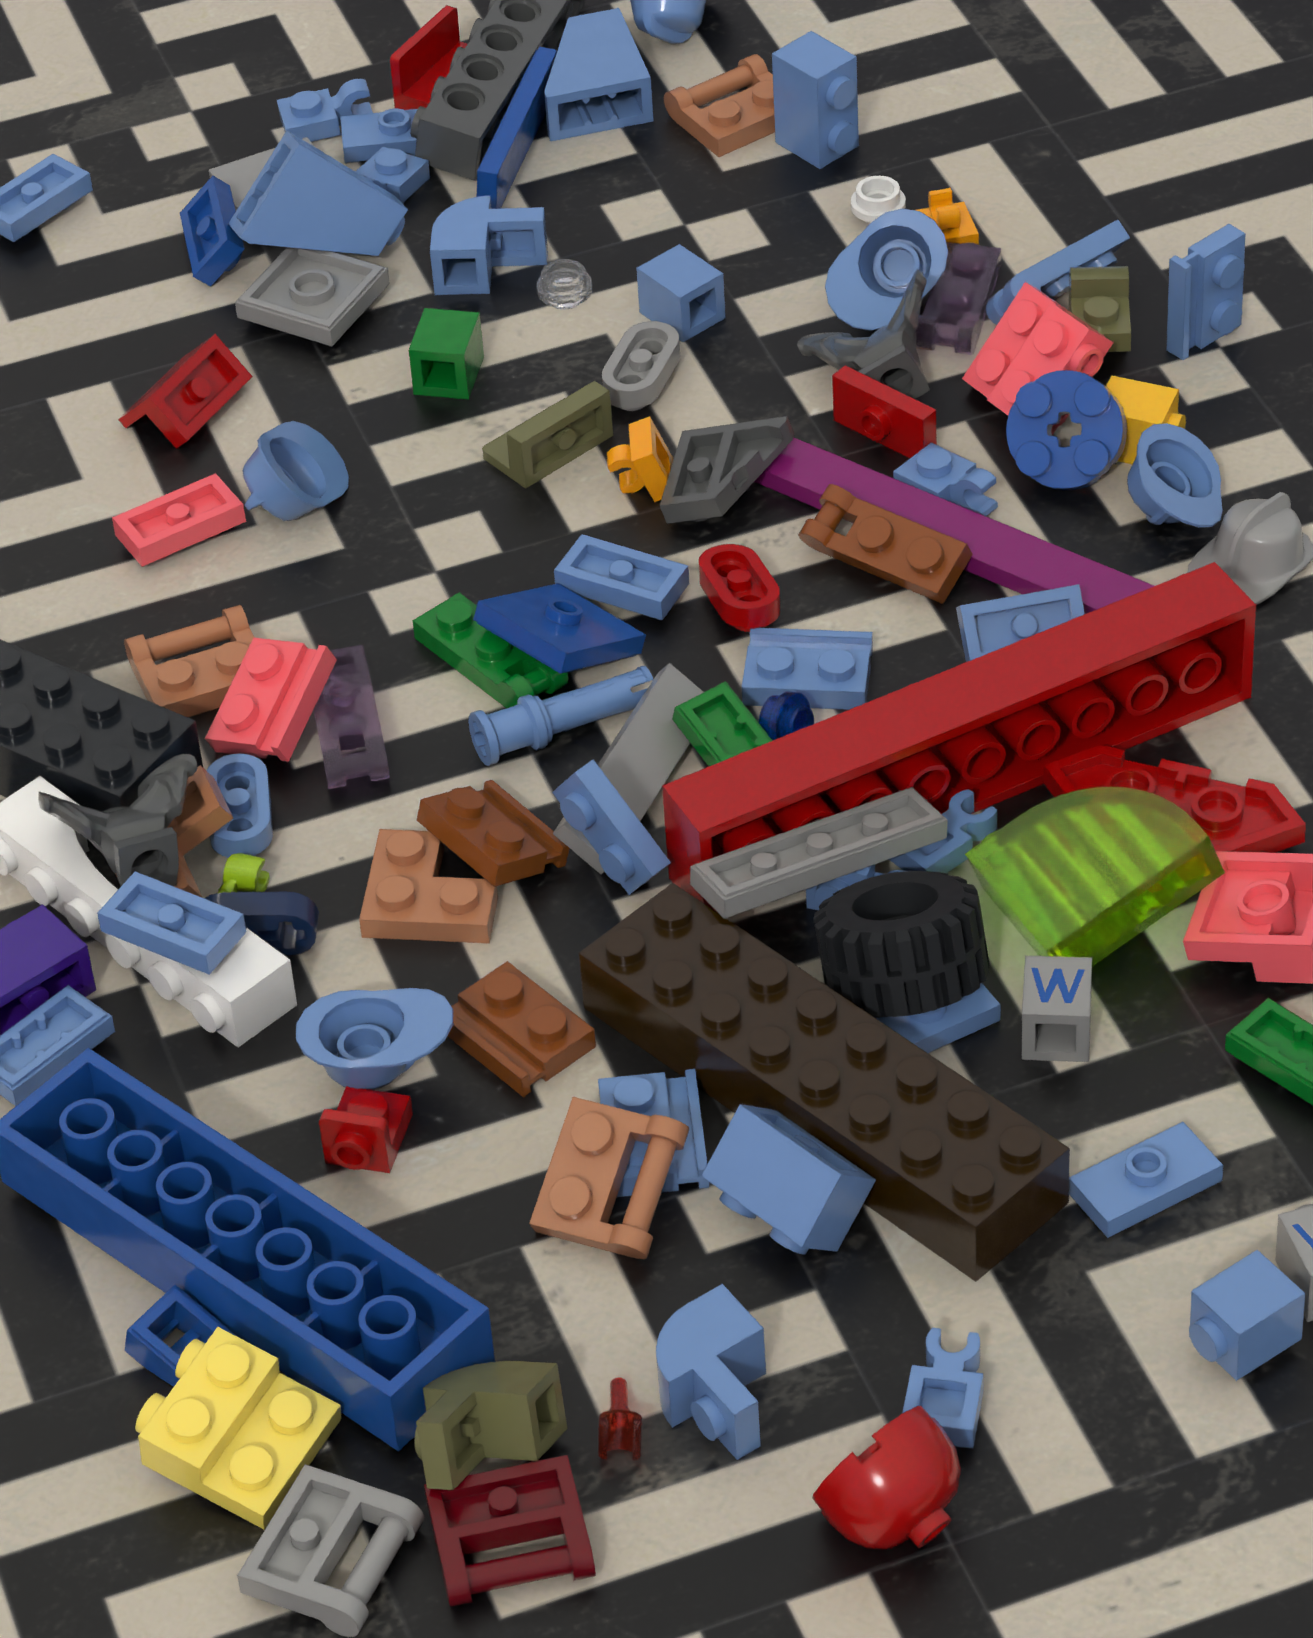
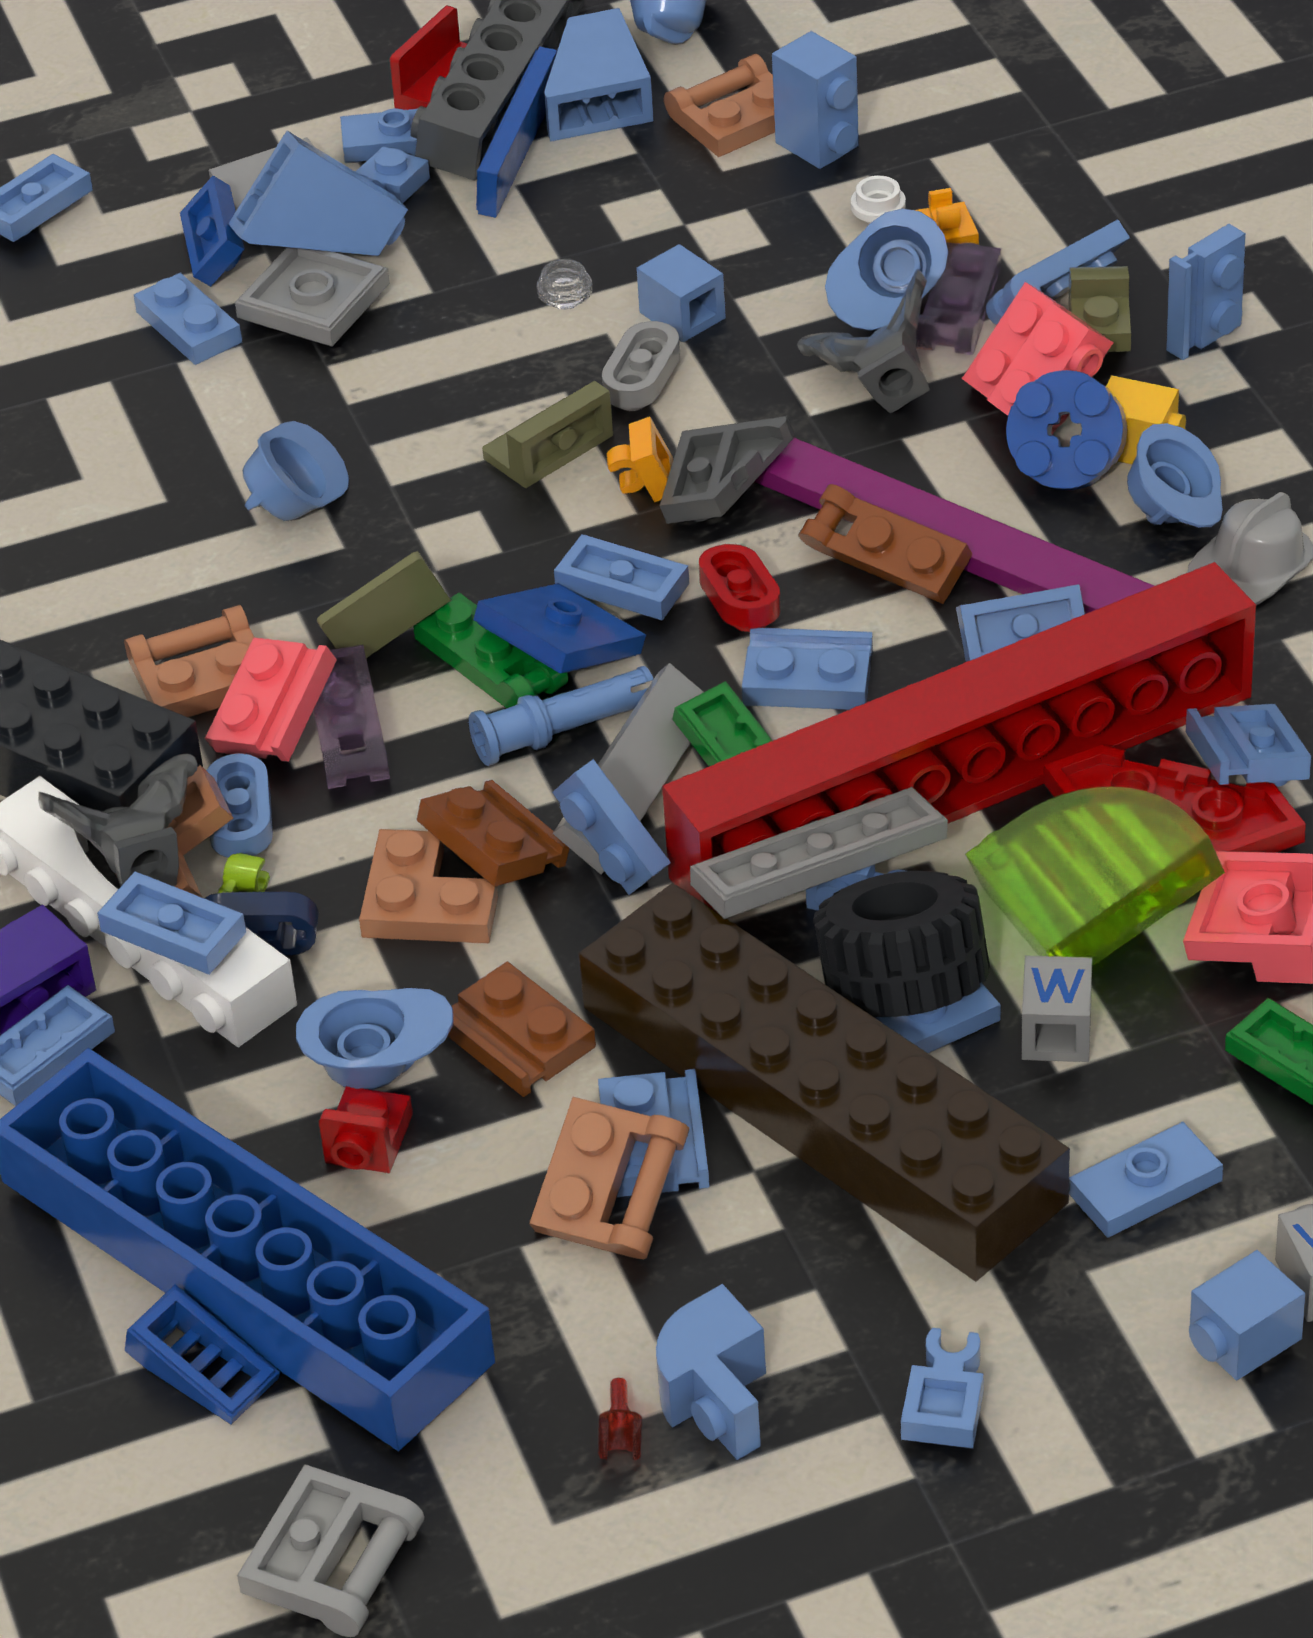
coral plate [112,473,246,567] -> none
red panel [118,334,253,449] -> none
light yellow plate [135,1327,341,1529] -> none
medium blue plate [277,79,373,142] -> none
green brick [408,308,484,400] -> none
olive brick [415,1361,568,1490] -> none
dark red plate [424,1455,596,1607] -> none
medium blue brick [430,195,548,295] -> none
medium blue brick [702,1104,876,1255] -> none
clear blue plate [758,691,814,740] -> none
red cylinder [812,1406,961,1549] -> none
red plate [832,365,937,458] -> none
medium blue plate [889,789,997,873] -> none
medium blue plate [893,443,998,516] -> none
none -> medium blue plate [133,273,242,365]
none -> olive panel [317,551,451,668]
none -> medium blue plate [1185,704,1311,787]

